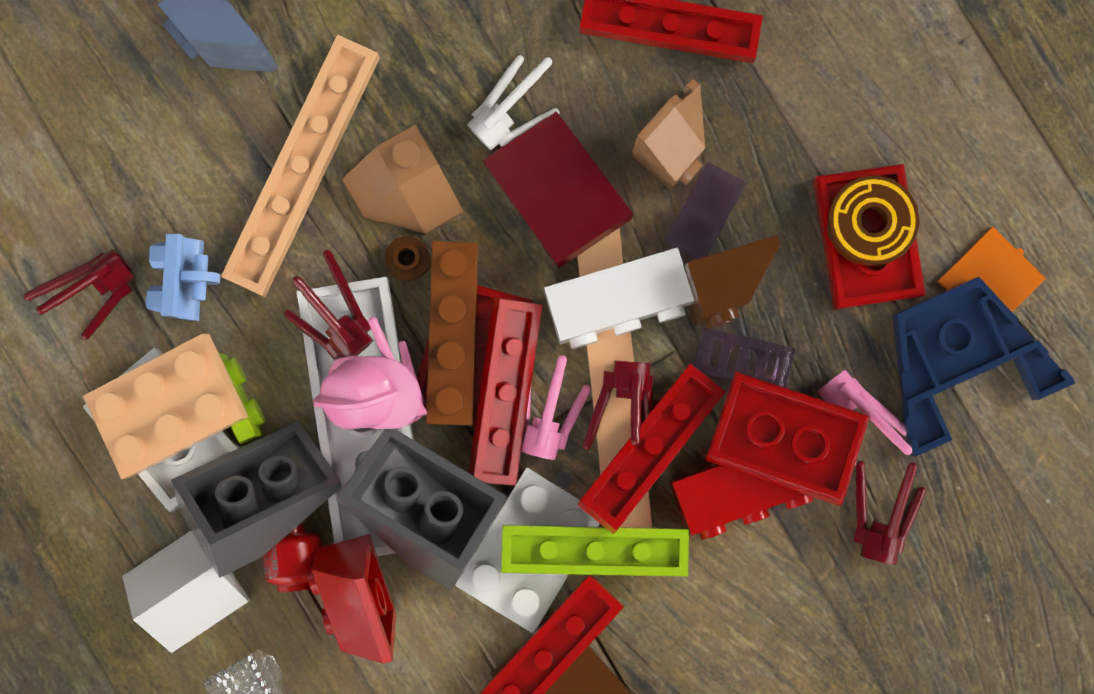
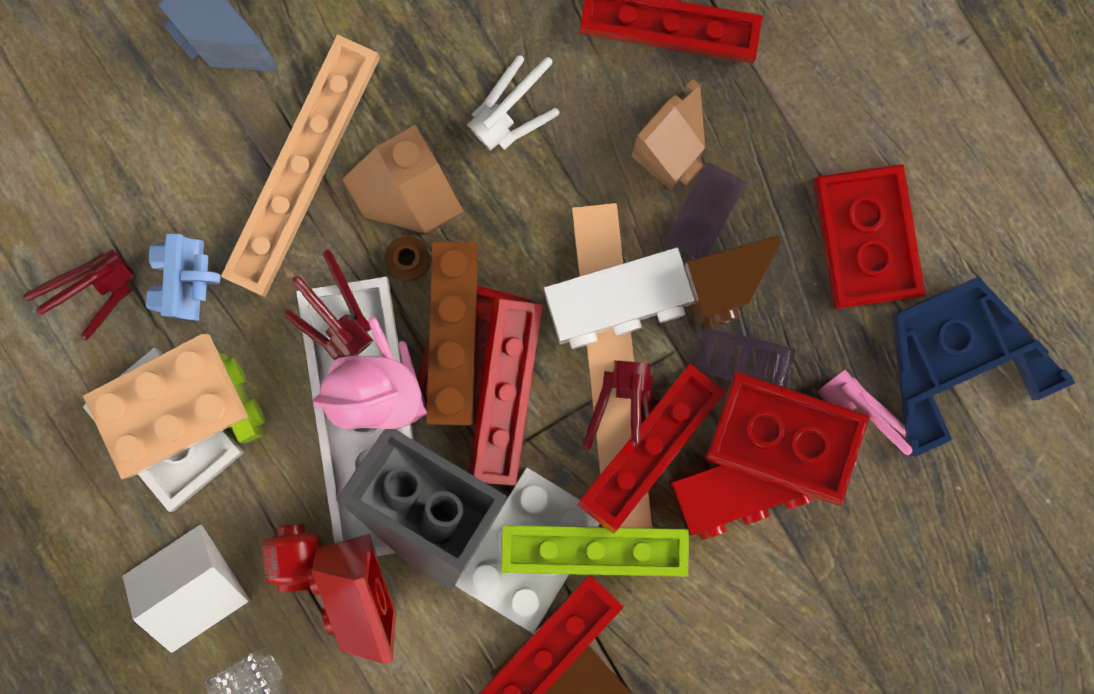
dark grey slope [171,421,342,578] -> none
dark red tile [483,111,633,269] -> none
bright pink plant [521,355,591,460] -> none
reddish brown tile [827,175,920,266] -> none
dark red plant [853,461,926,565] -> none
orange piece [937,227,1046,312] -> none

